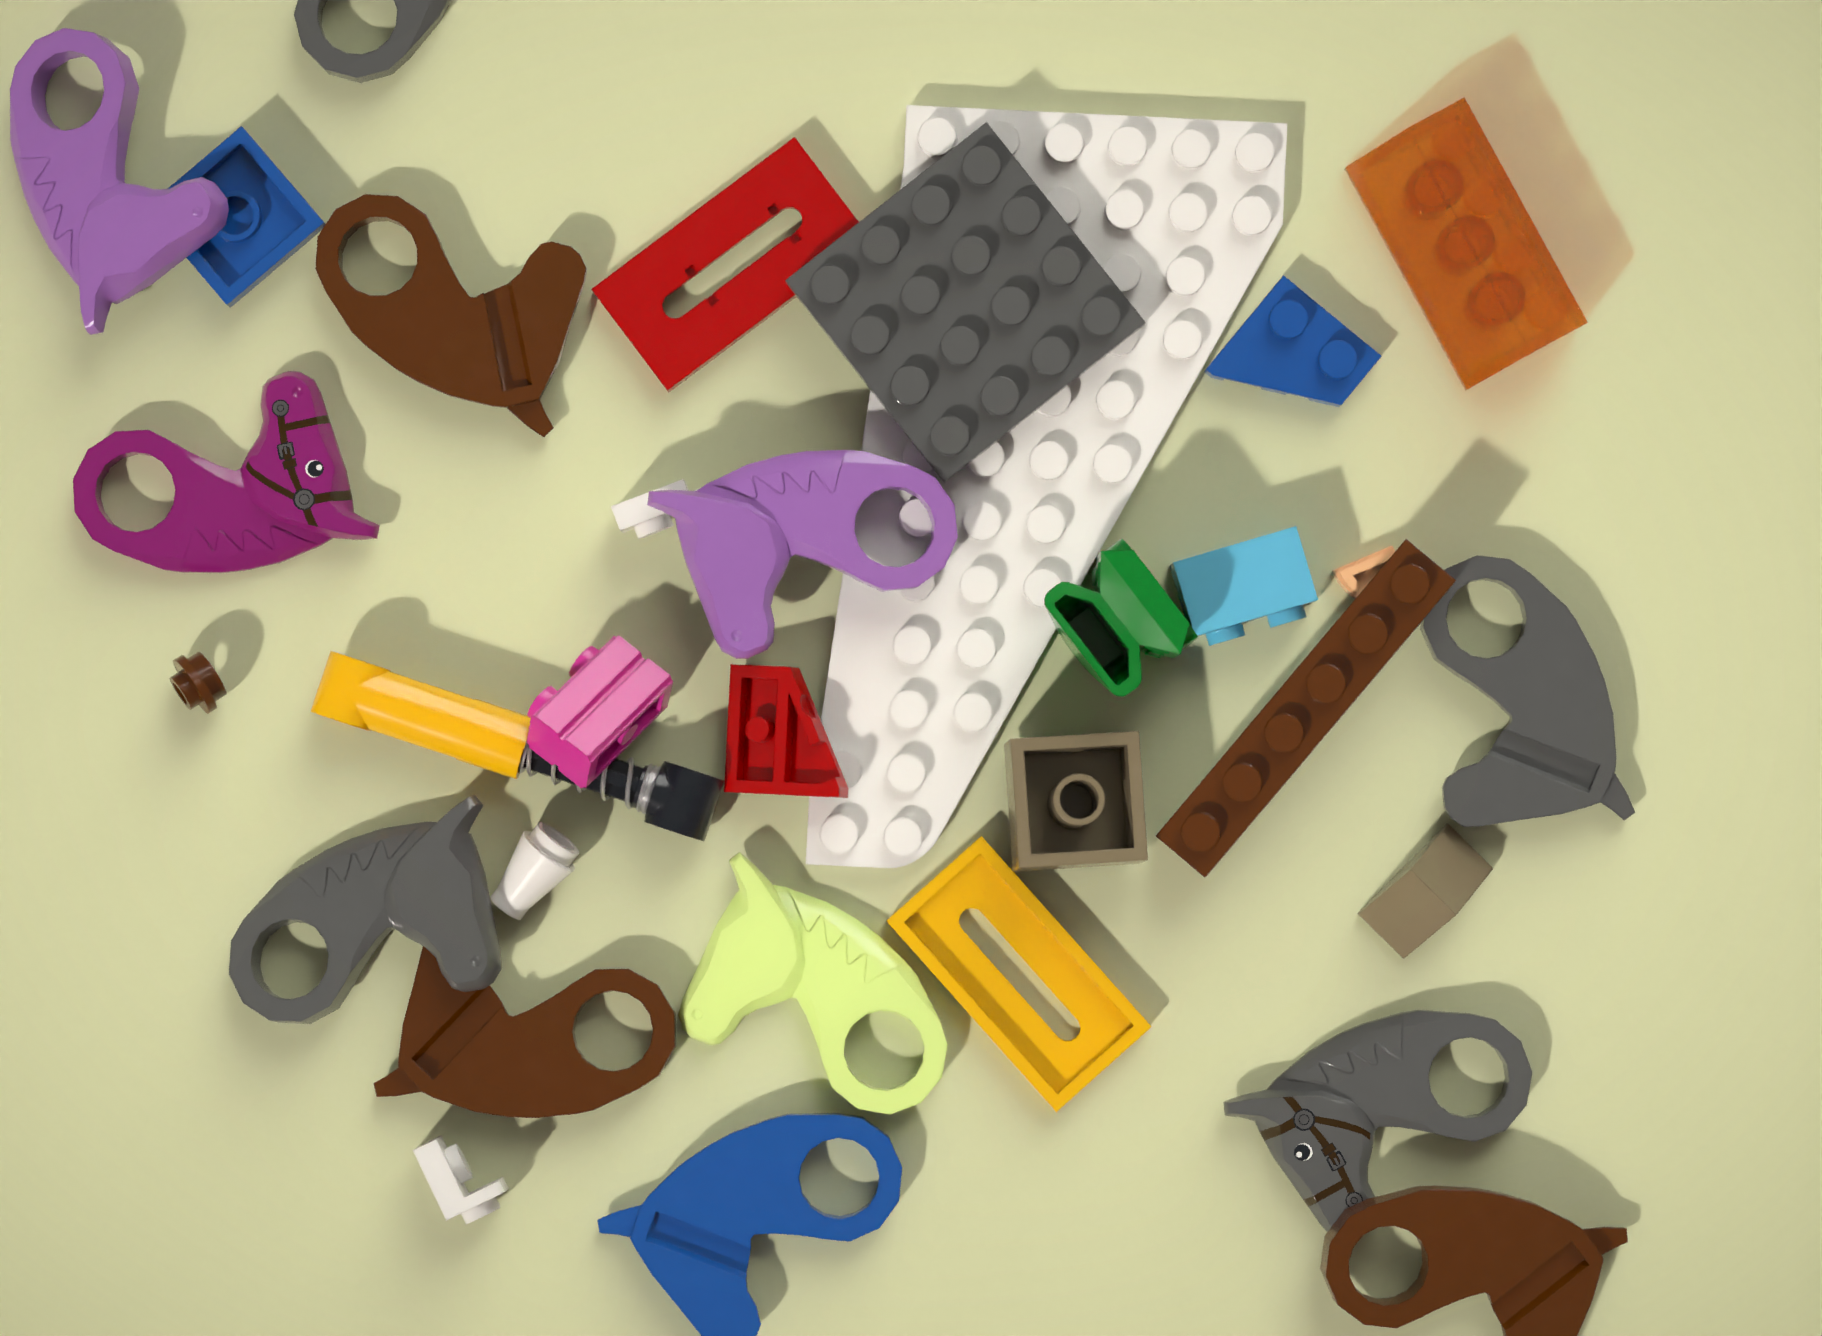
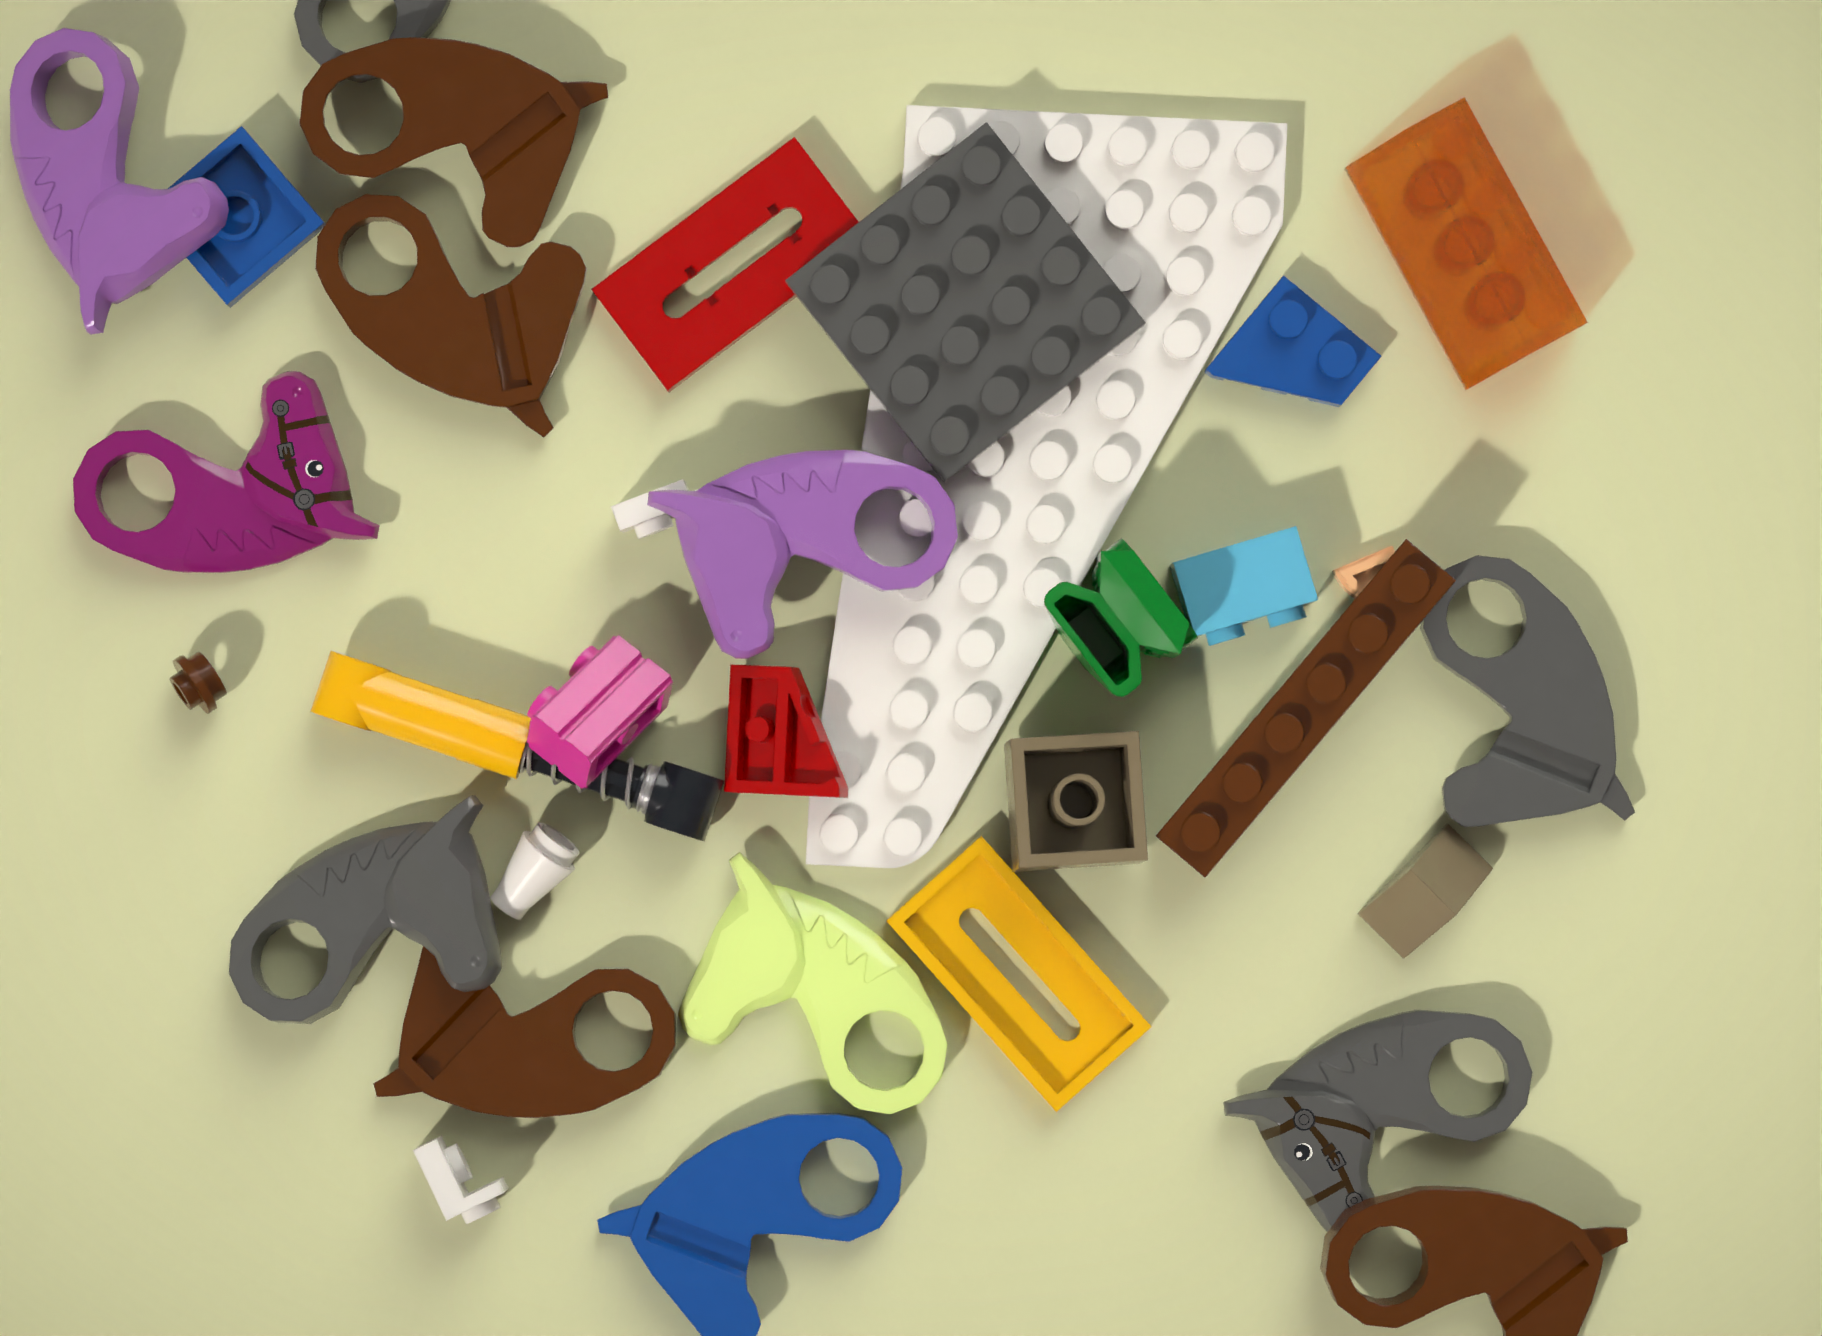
none -> reddish brown animal [300,37,608,247]

